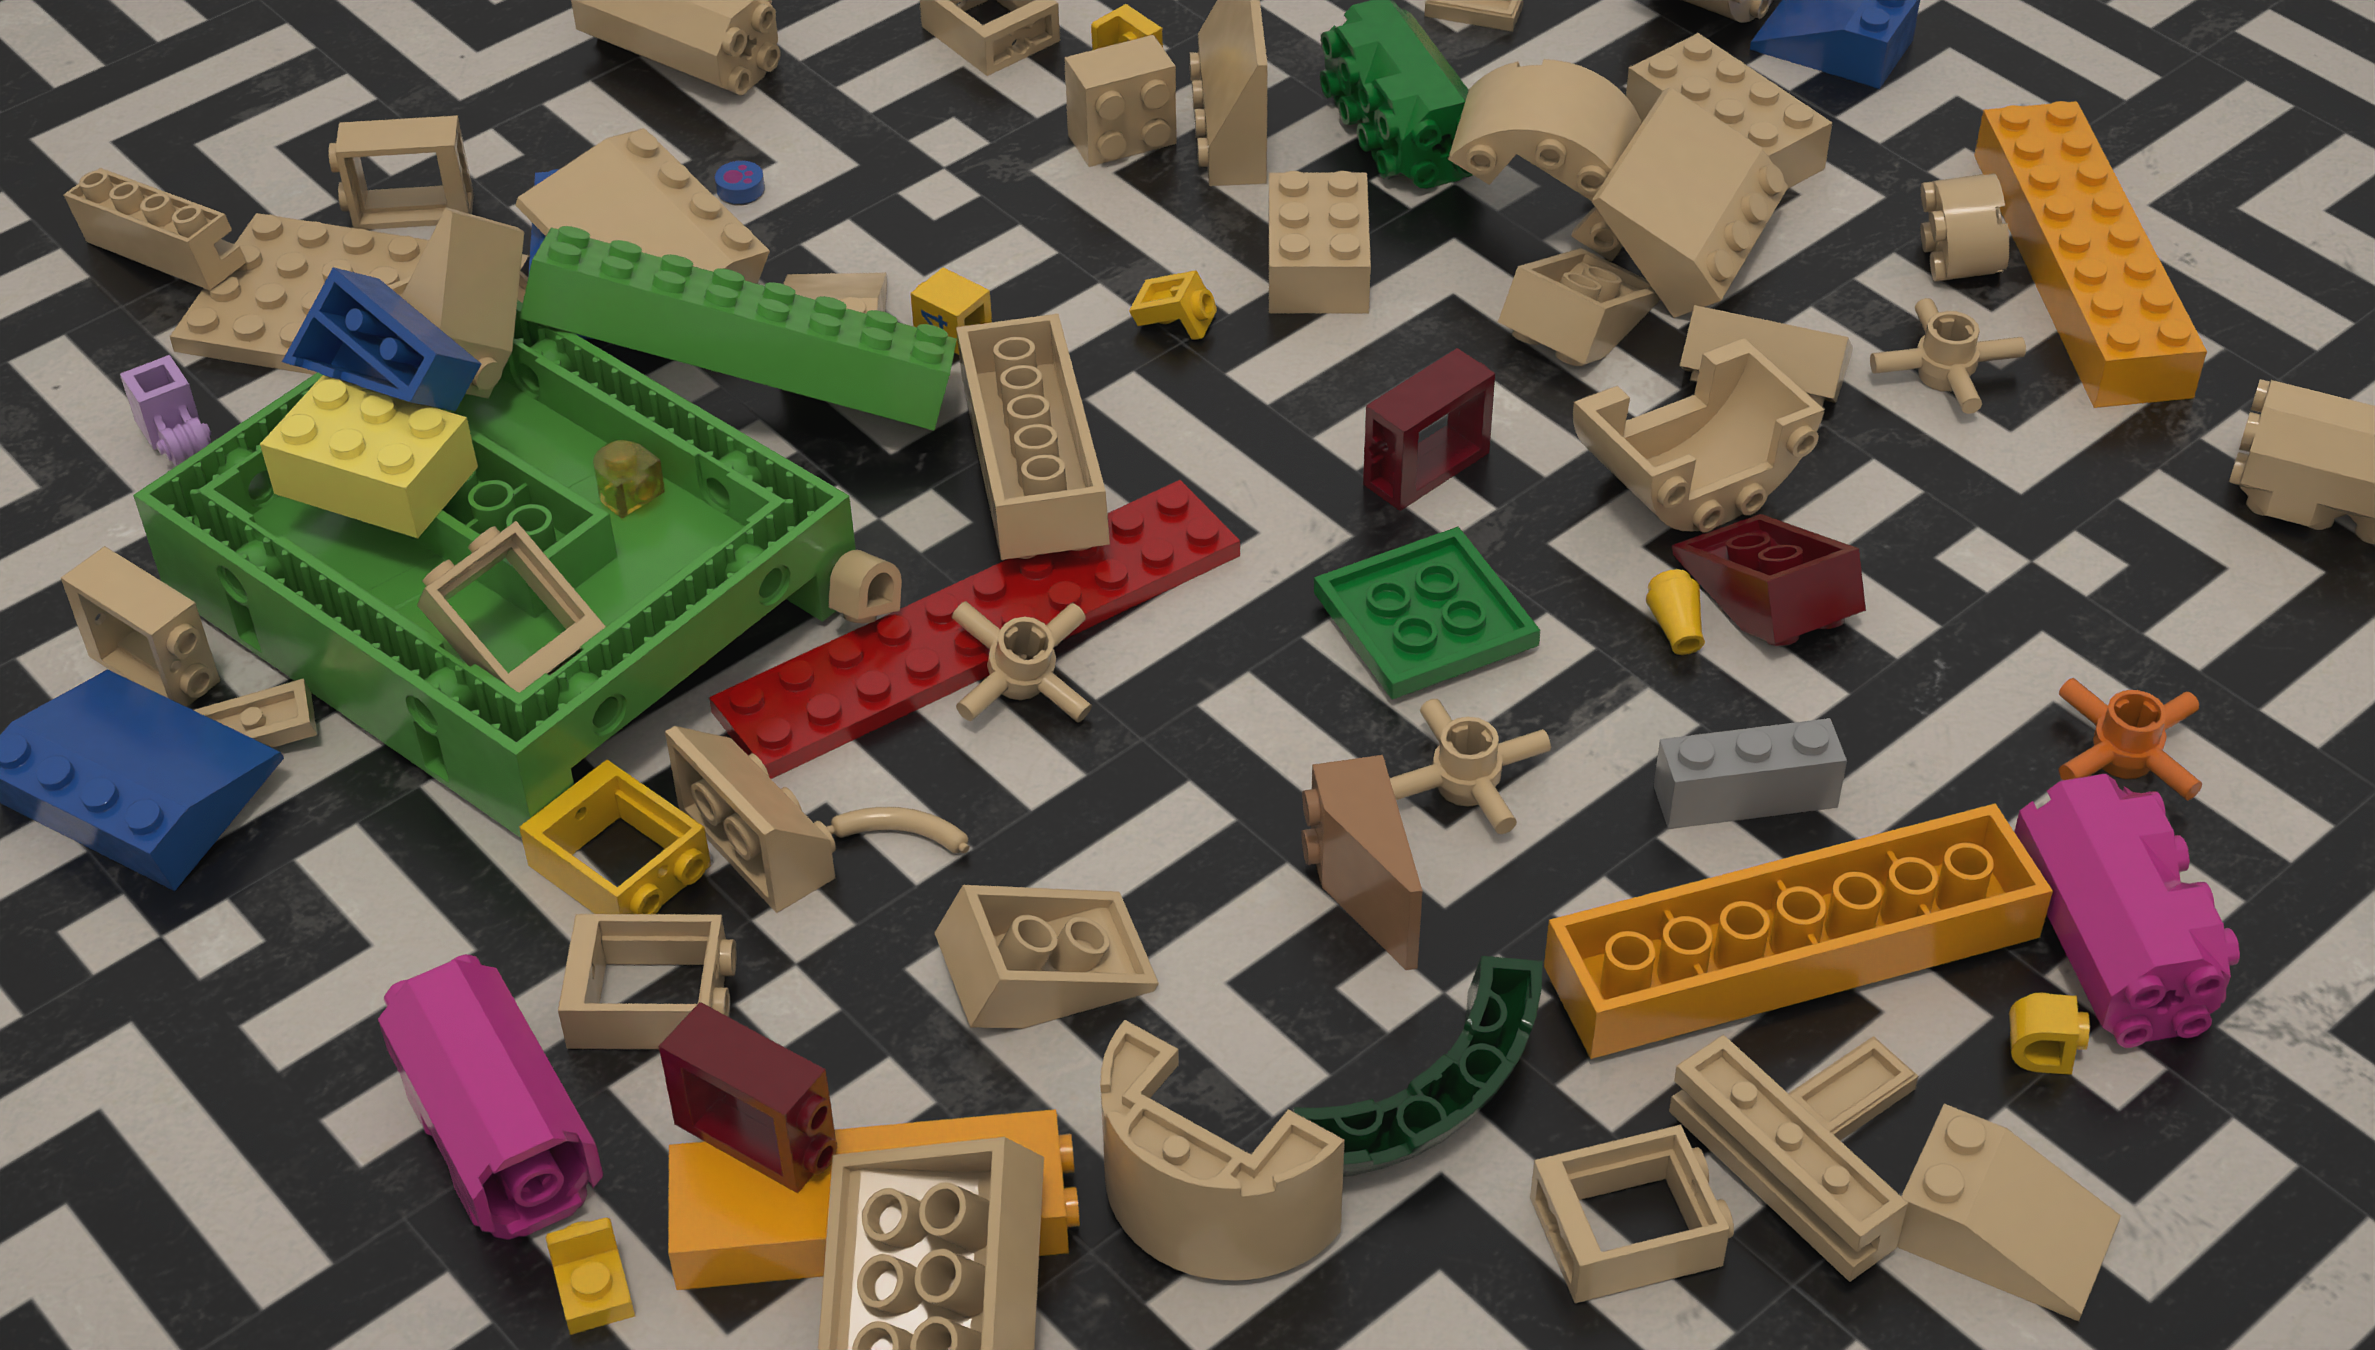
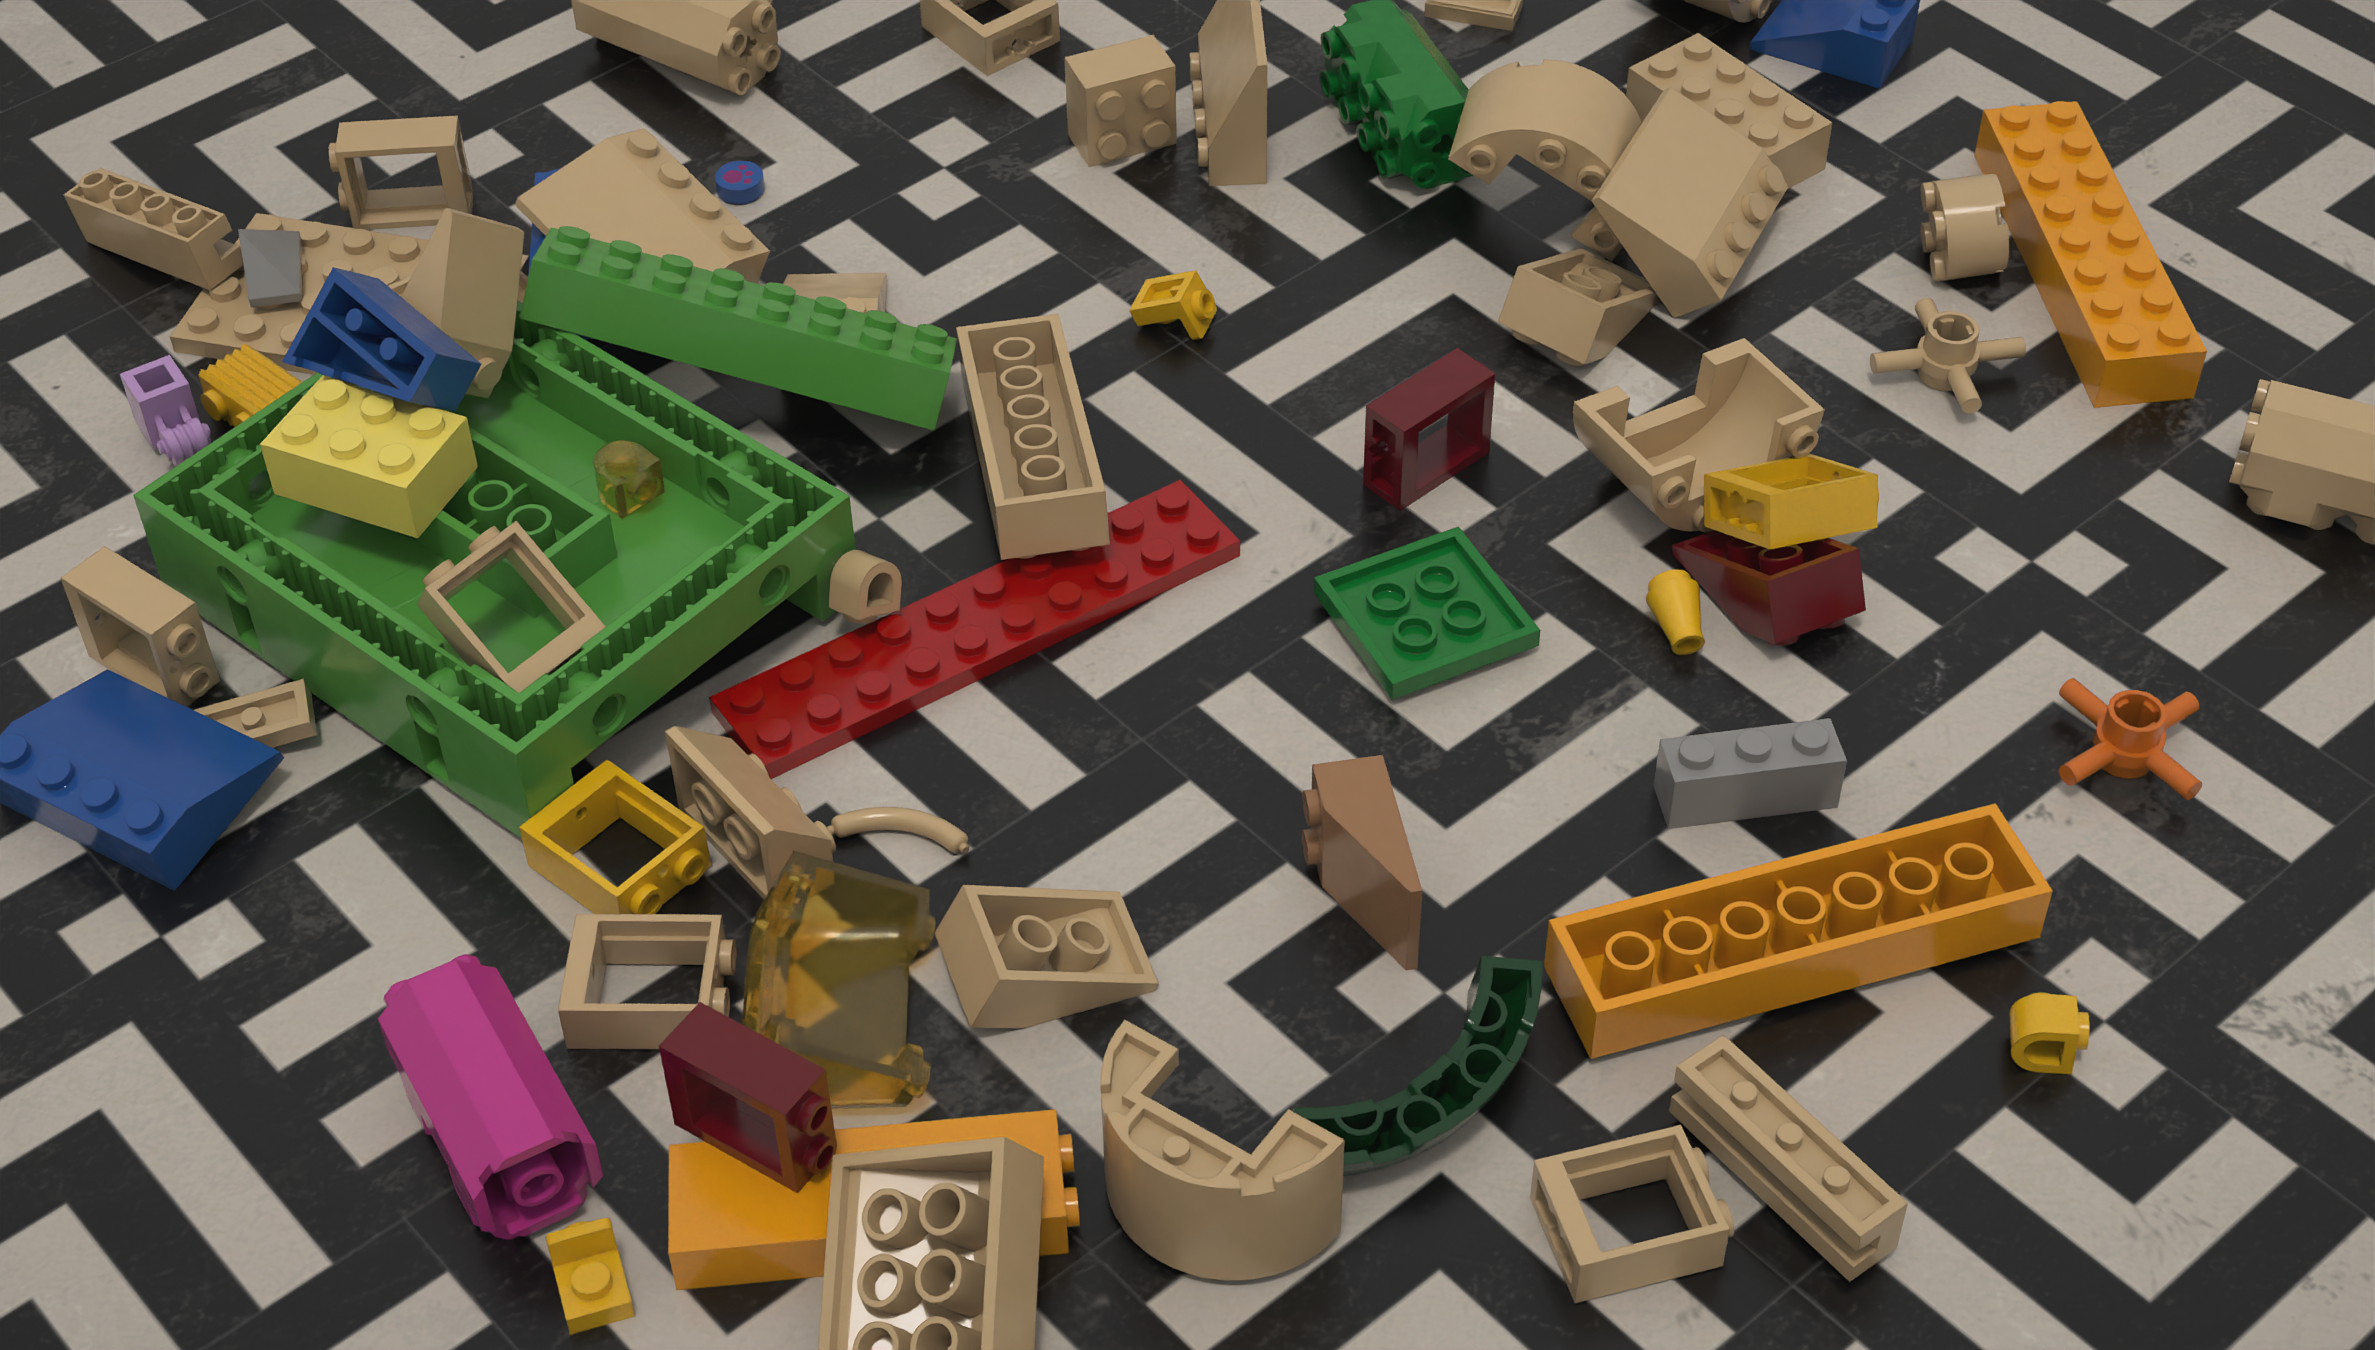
yellow brick [910,267,992,355] -> none
tan bar [952,601,1092,722] -> none
yellow bracket [1091,4,1163,50] -> none
tan brick [1268,171,1371,314] -> none
tan bar [1390,699,1551,834] -> none
tan slope [1680,305,1853,408] -> none
tan tile [1788,1036,1919,1141] -> none
tan slope [1897,1104,2121,1321] -> none
dark pink brick [2014,774,2240,1048] -> none
none -> yellow brick [198,343,302,427]
none -> light grey slope [238,229,302,308]
none -> clear yellow windscreen [742,851,935,1109]
none -> yellow window [1704,454,1879,549]

